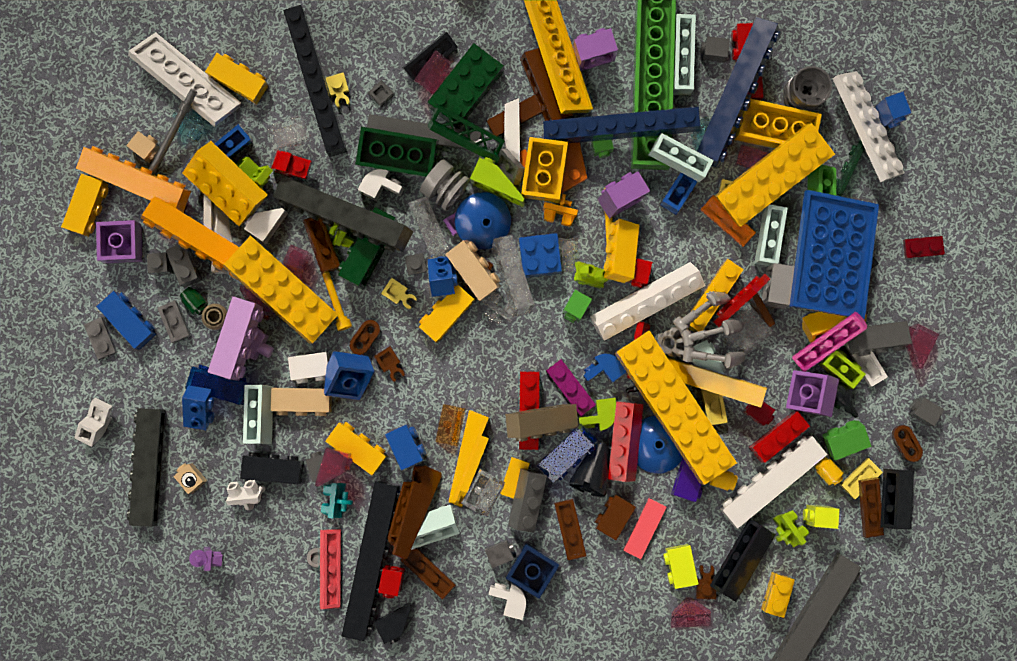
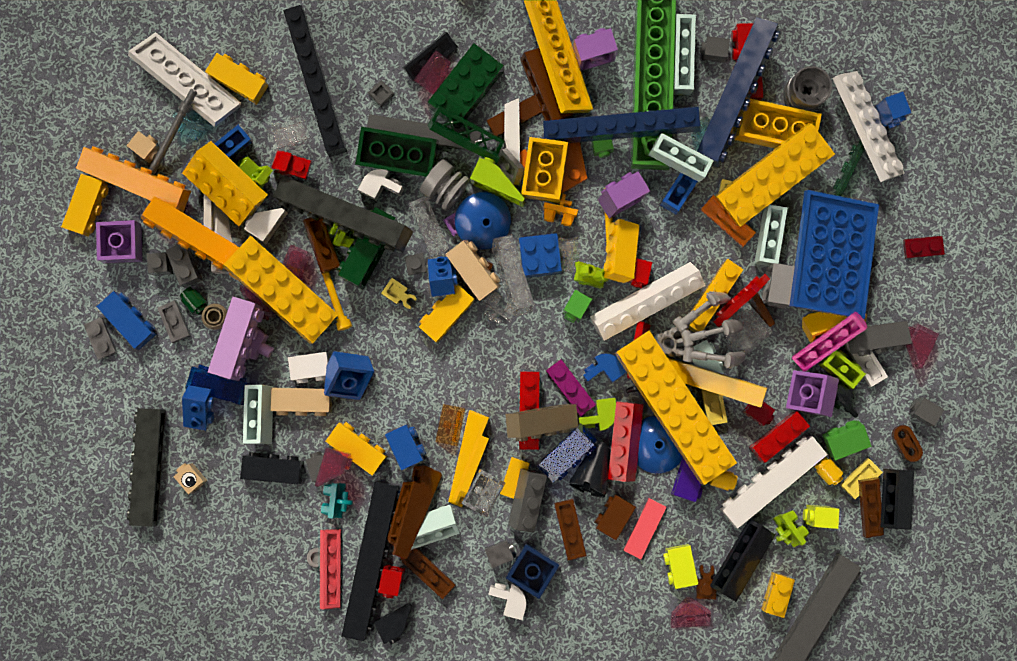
white brick [75,398,113,447] -> none
medium lavender hips [189,547,222,571] -> none
white hips [226,480,265,510] -> none
light yellow plate [326,73,350,108] -> none
reddish brown plate [349,320,381,355] -> none
reddish brown plate [374,346,405,382] -> none
clear pink plate [735,145,769,169] -> none
bright green brick [807,164,836,196] -> none

